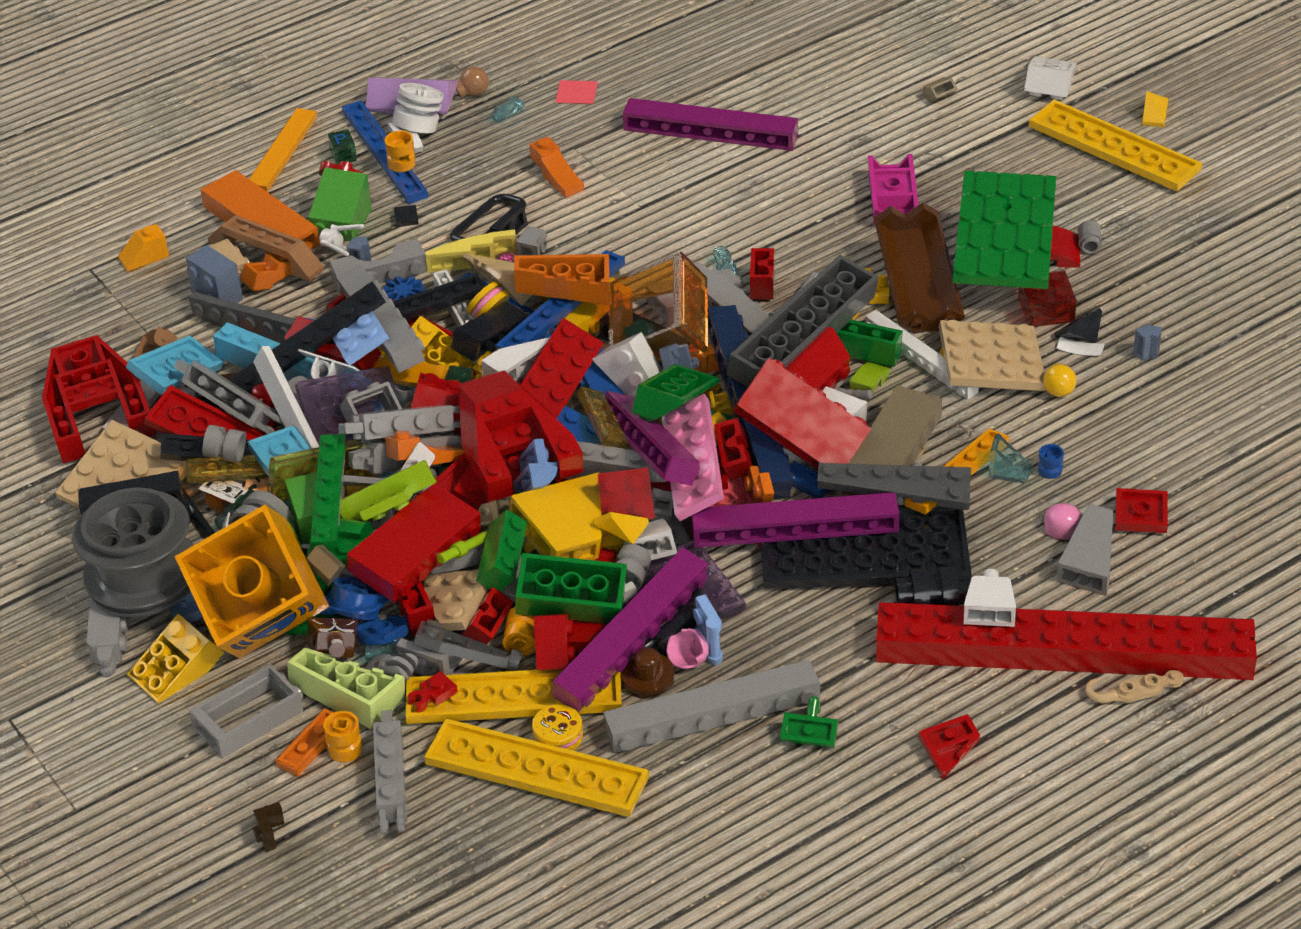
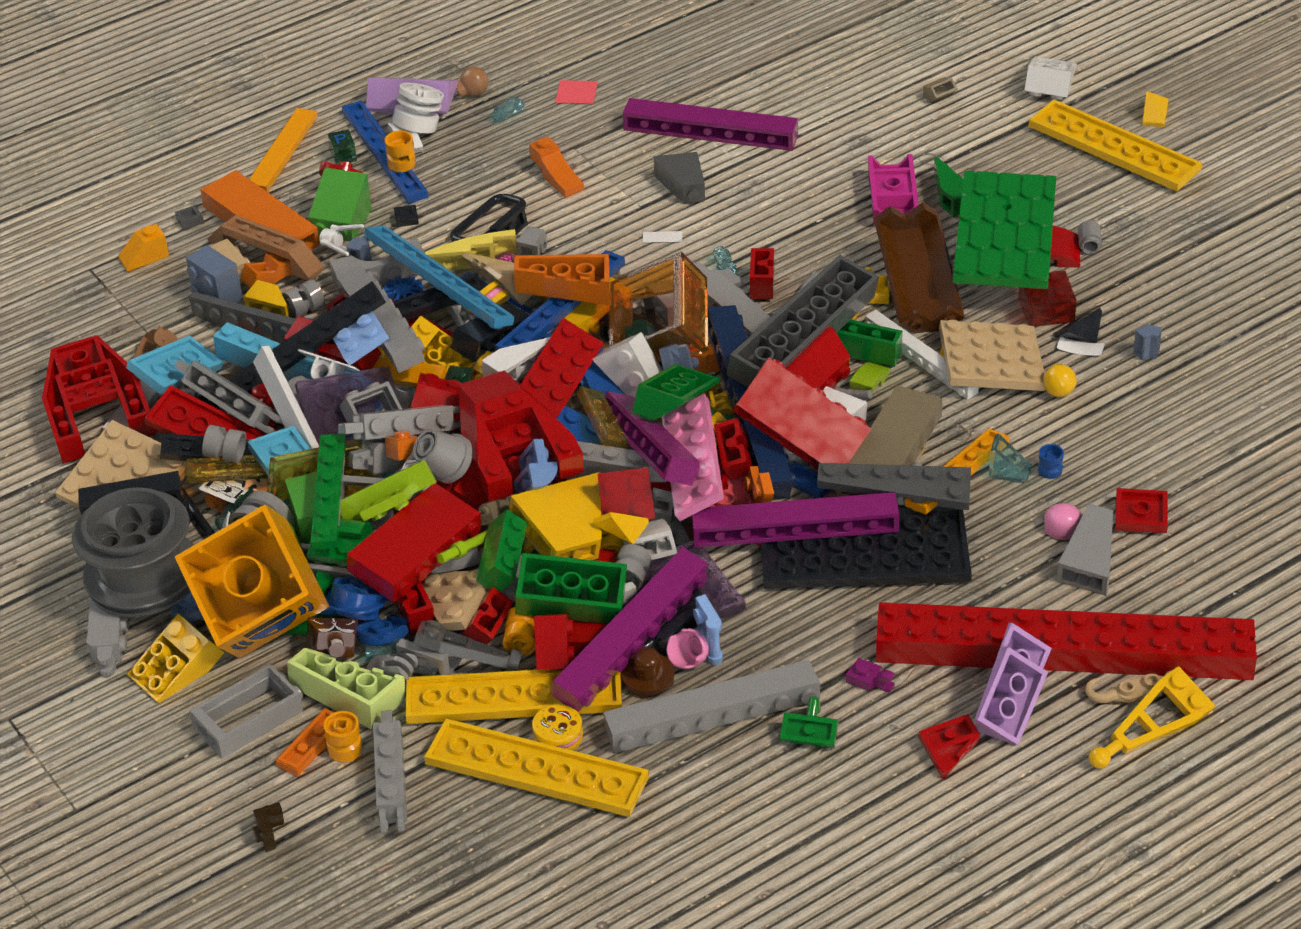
dark tan piece [306,544,345,585] -> none
red plate [407,671,458,713] -> none
black piece [895,566,971,606] -> none
white torso [963,569,1016,627] -> none
none -> dark grey tile [175,205,204,230]
none -> yellow slope [244,280,289,317]
none -> light grey wheel [282,279,325,319]
none -> dark azure plate [364,225,514,329]
none -> light grey piece [413,429,472,484]
none -> black tile [641,294,655,322]
none -> white sticker [643,231,683,243]
none -> dark grey slope [653,152,705,204]
none -> magenta plate [846,658,895,692]
none -> green slope [934,157,963,217]
none -> lavender slope [975,623,1052,745]
none -> yellow plate [1088,666,1215,769]

